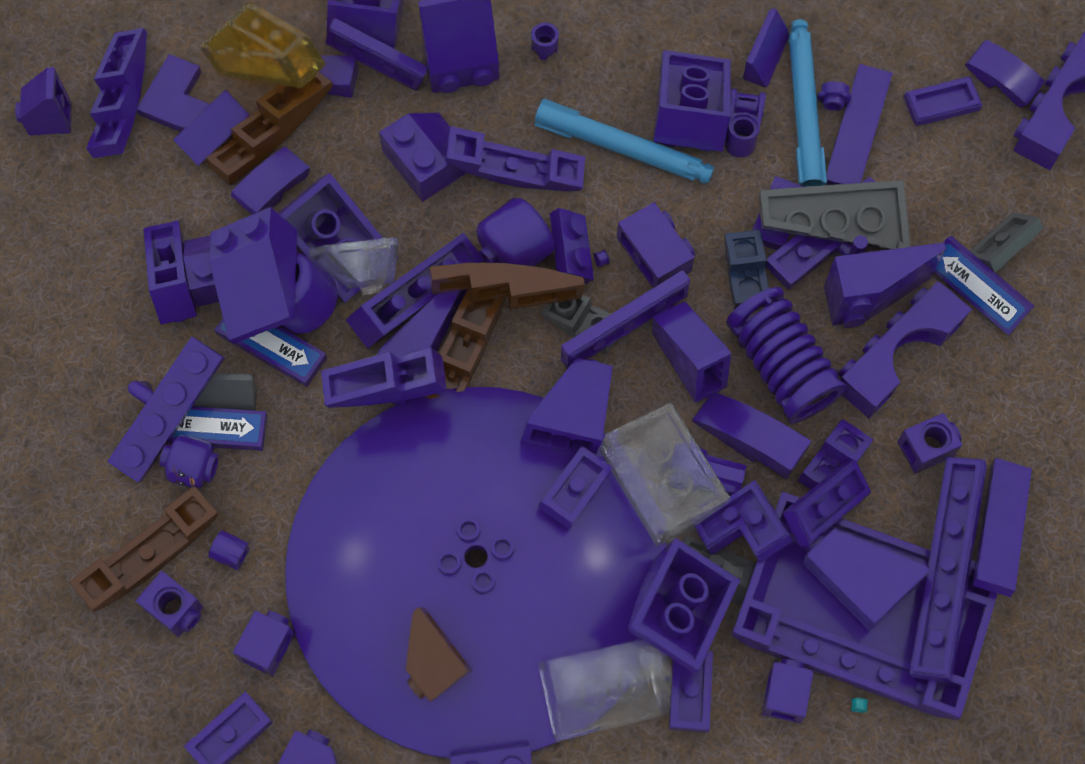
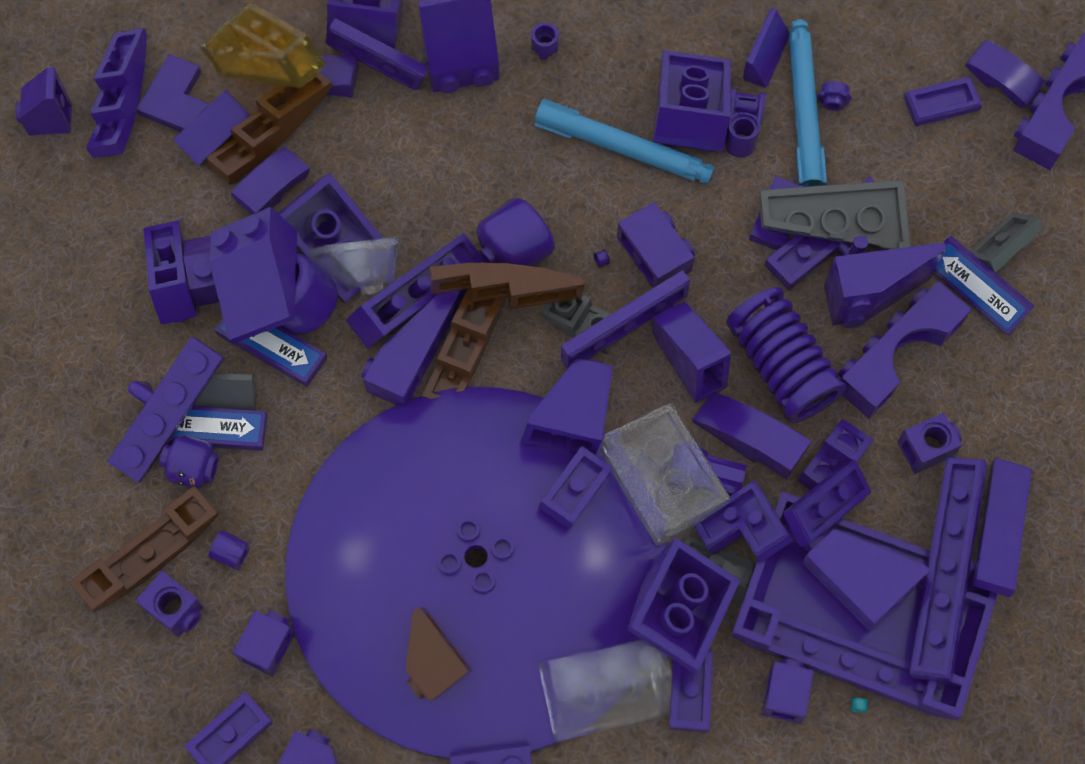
dark purple slope [321,347,447,408] -> none
dark purple slope [379,113,467,202] -> none
dark purple slope [445,126,585,191] -> none
dark purple plate [549,208,594,285] -> none
dark blue slope [724,230,769,310] -> none
dark purple tile [826,64,893,185] -> none

